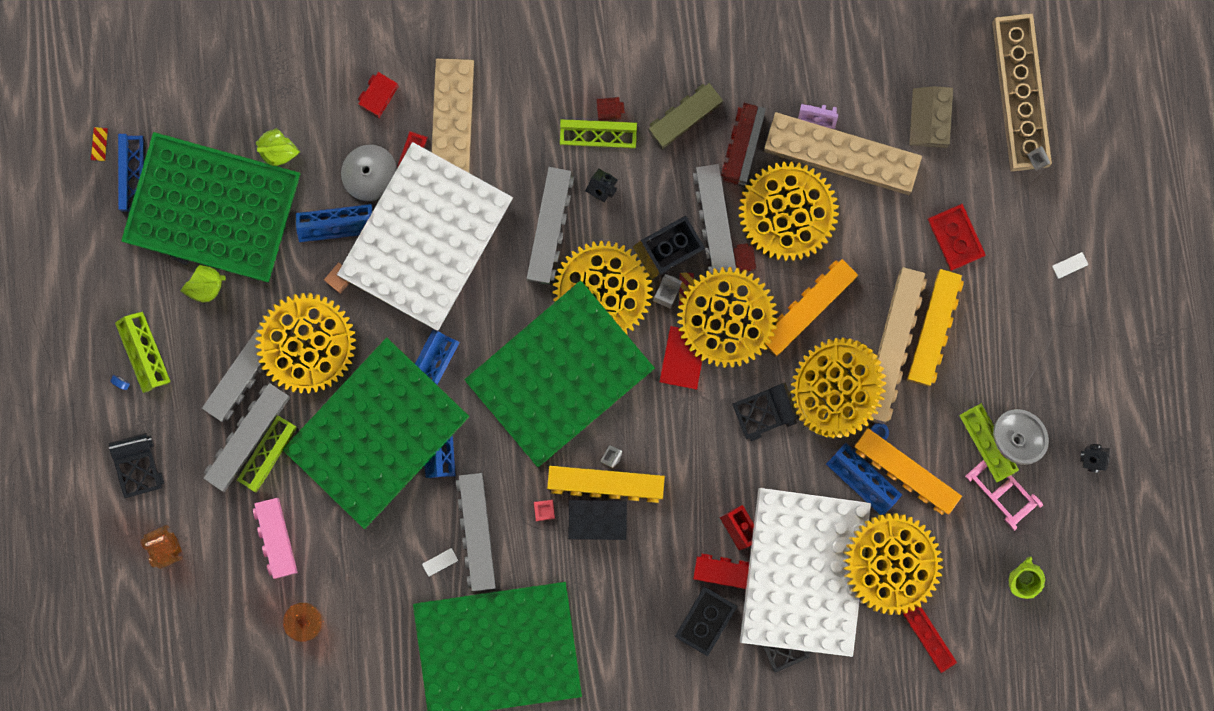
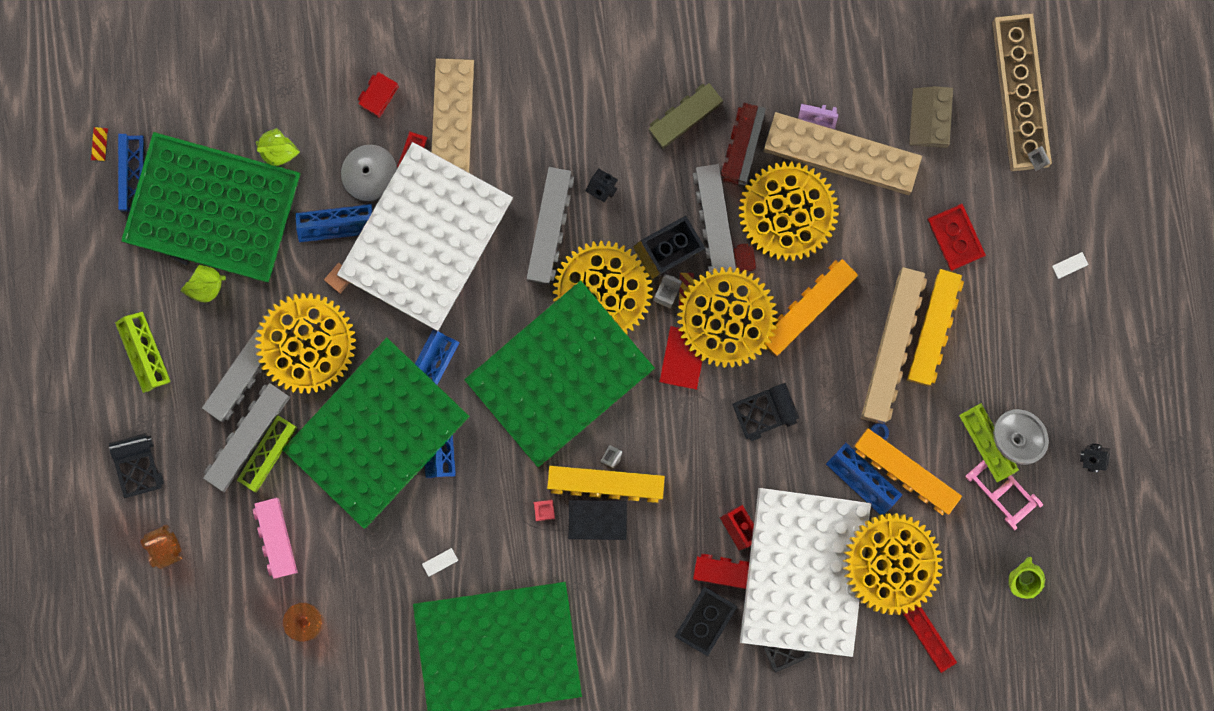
blue tile [110,375,130,390] -> none
light grey brick [456,473,496,591] -> none
lime fence [560,119,637,149] -> none
clear red brick [597,97,625,121] -> none
yellow gear [790,337,886,438] -> none

